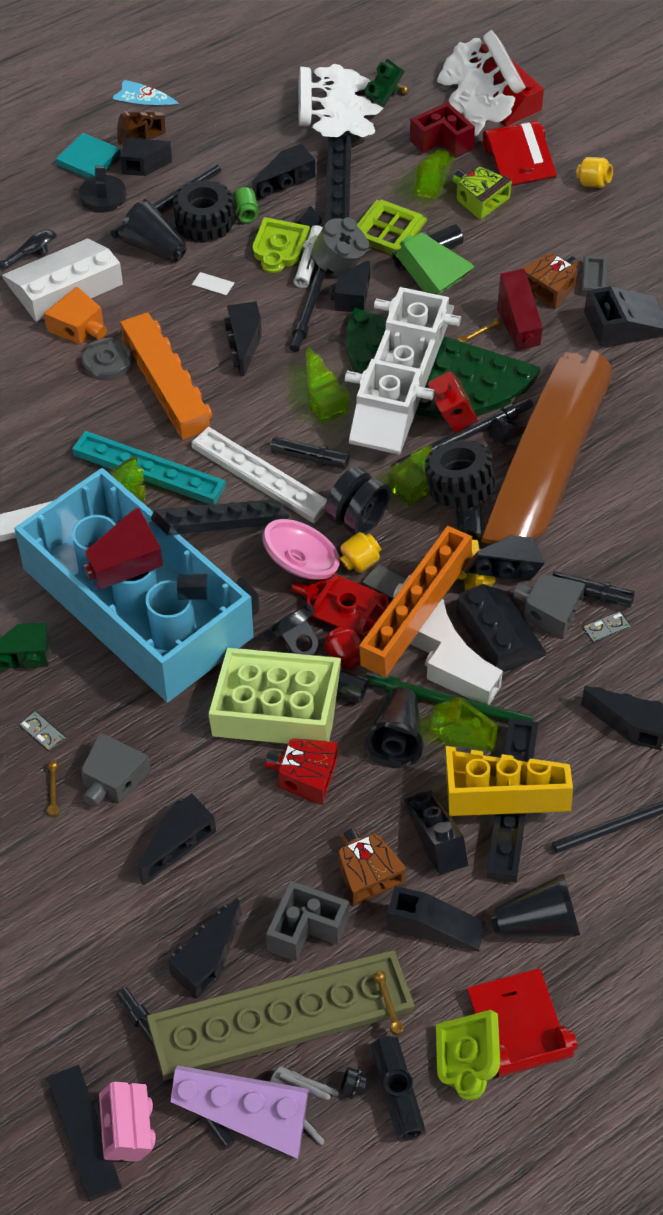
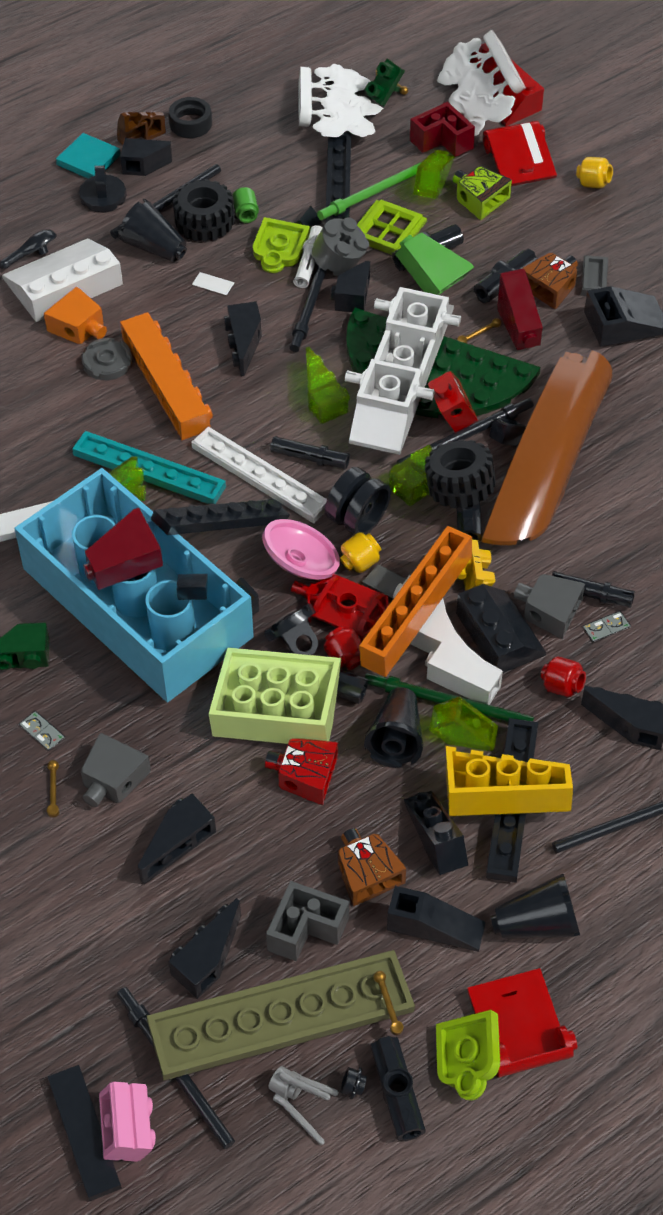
medium azure sticker [113,80,179,105] -> none
lavender wing [171,1065,309,1159] -> none
black slope [252,143,316,200] -> none
black slope [463,535,545,581] -> none
none -> black tyre [168,97,212,138]
none -> bright green bar [317,162,425,220]
none -> black piece [474,248,538,303]
none -> red head [541,656,586,697]

